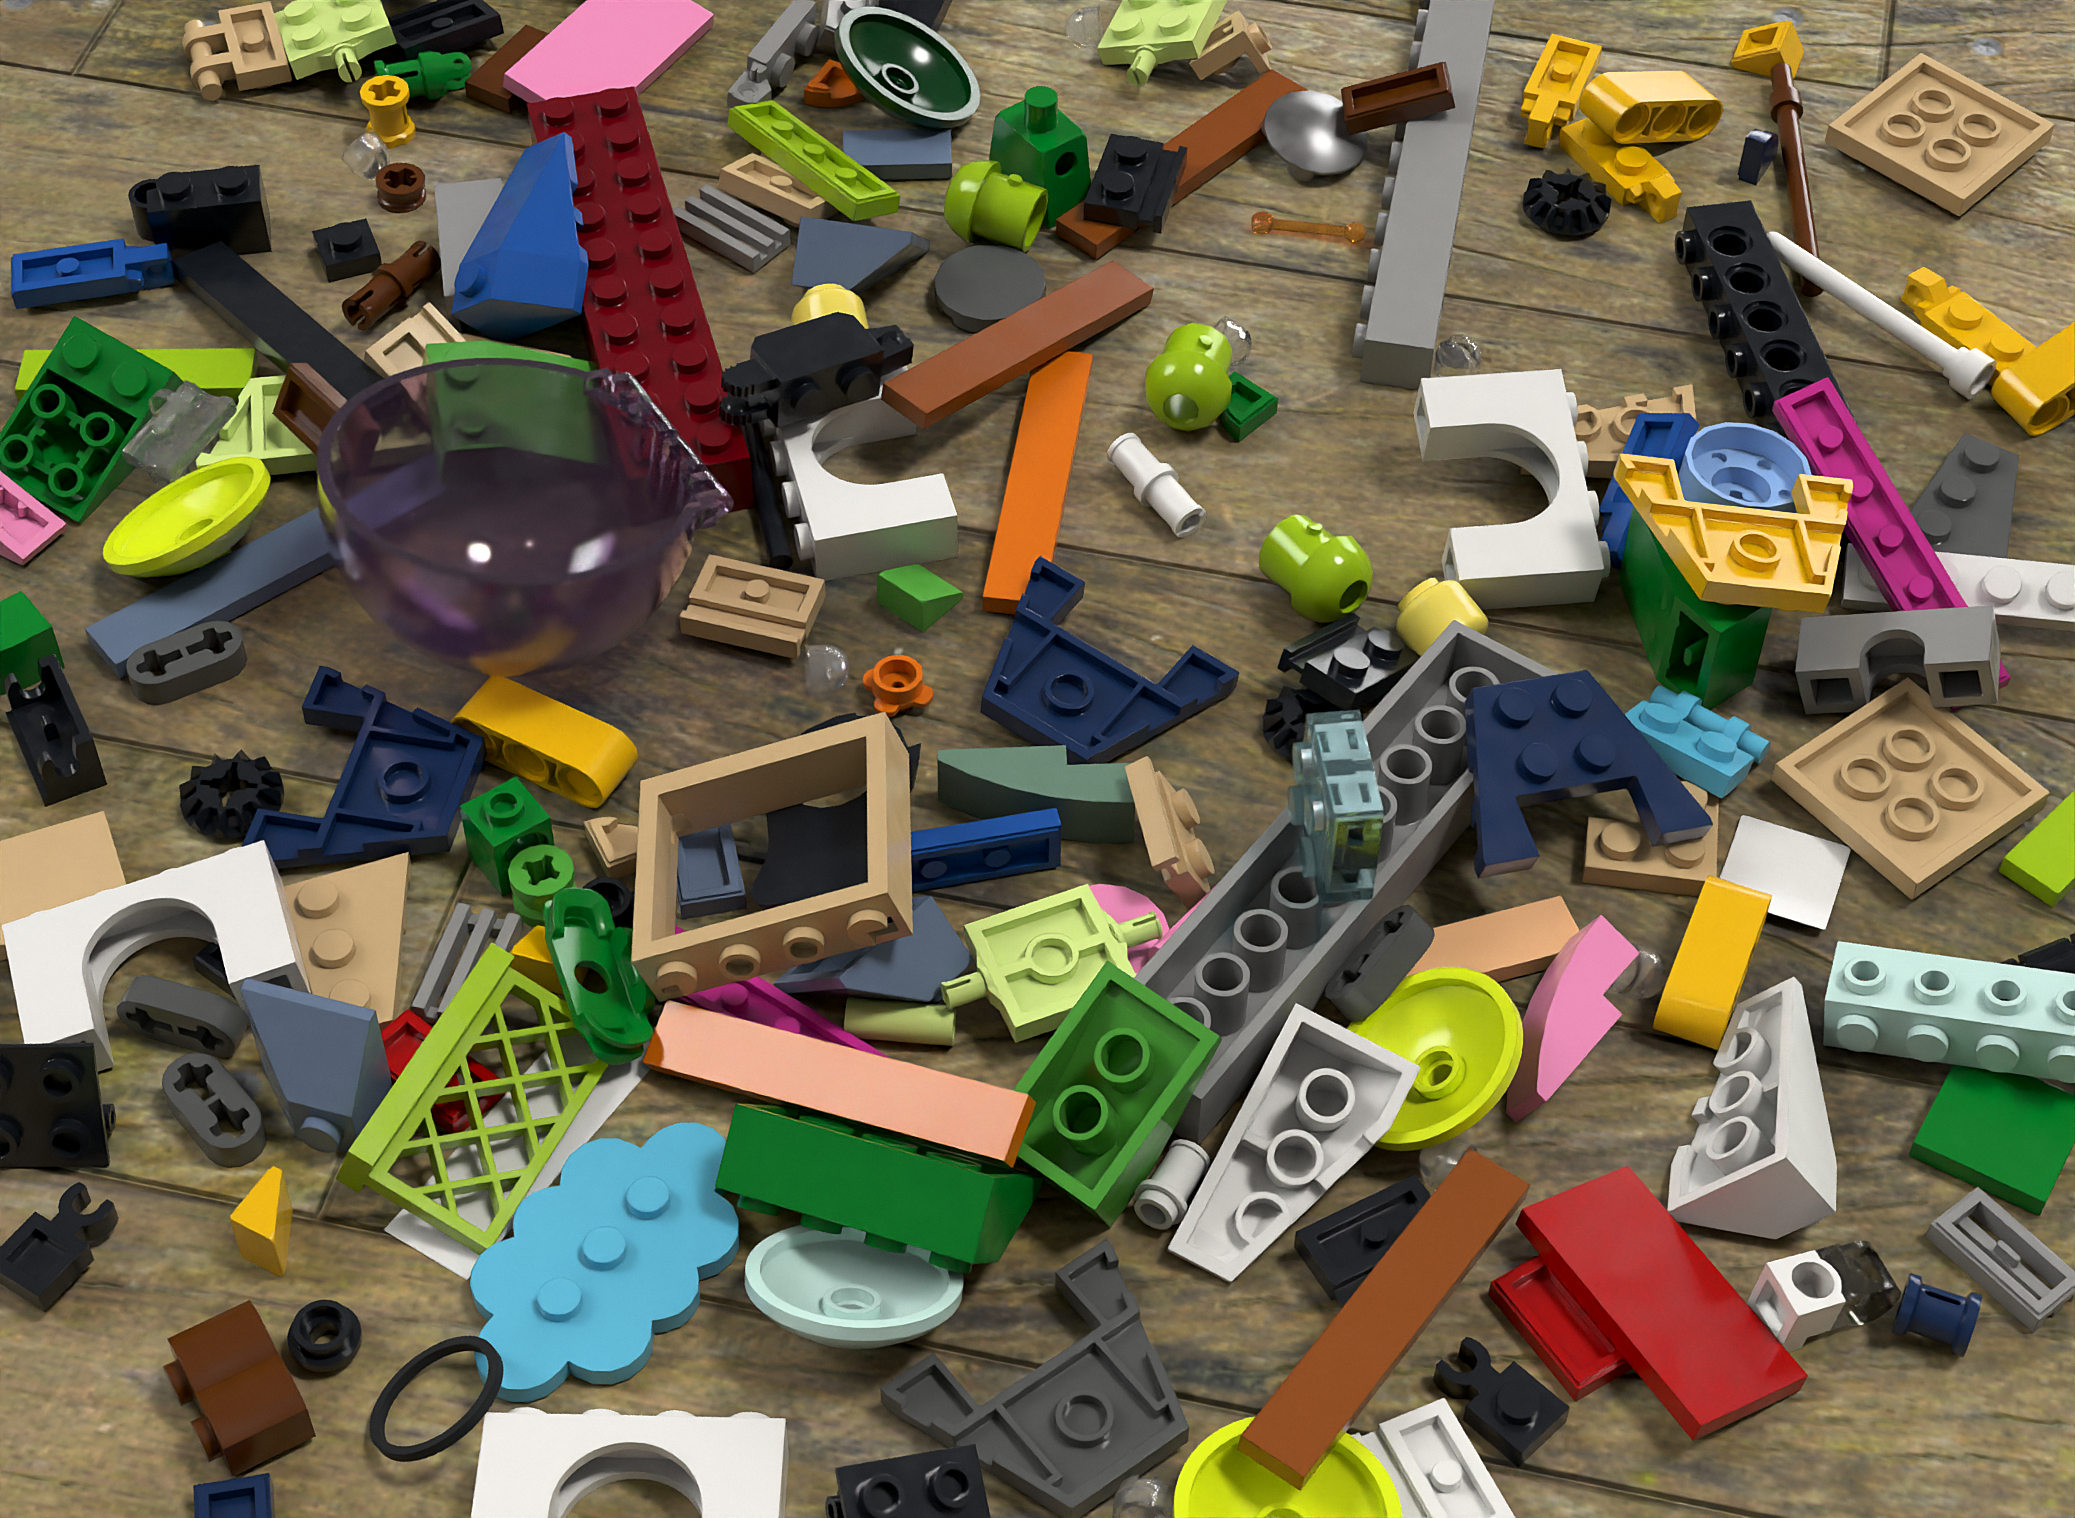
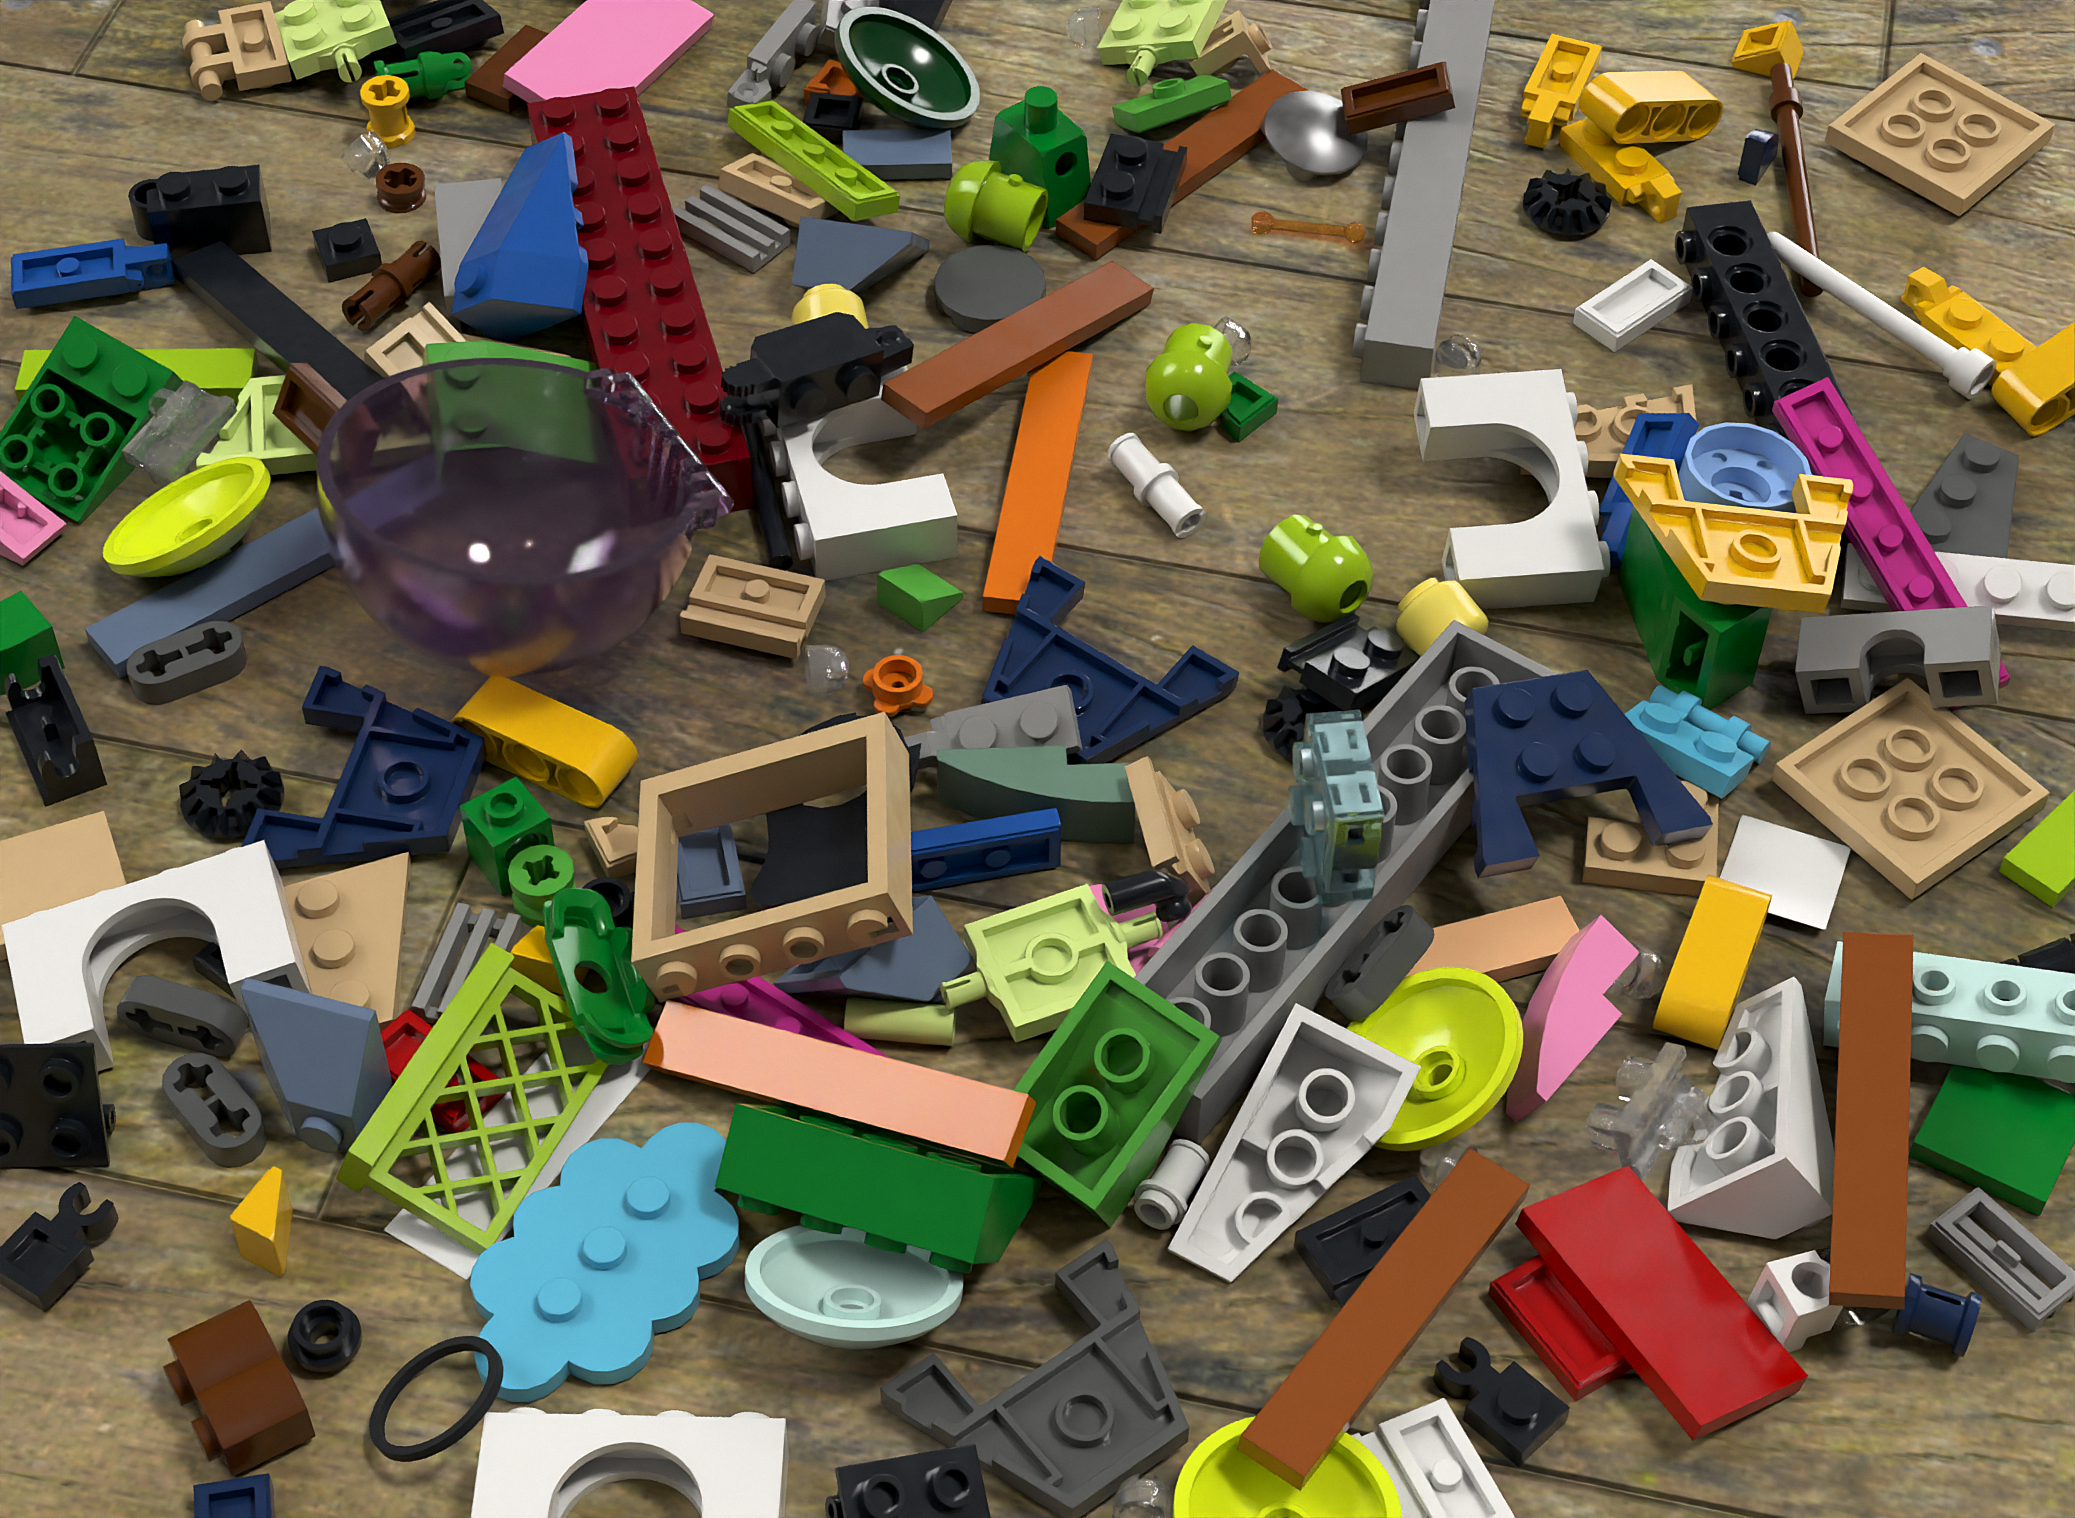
none -> black tile [803,92,864,145]
none -> light grey hinge [904,685,1082,770]
none -> black arm [1102,870,1192,923]
none -> bright green plate [1112,74,1232,133]
none -> white tile [1573,259,1693,352]
none -> clear hips [1586,1042,1714,1181]
none -> dark orange tile [1829,932,1914,1310]

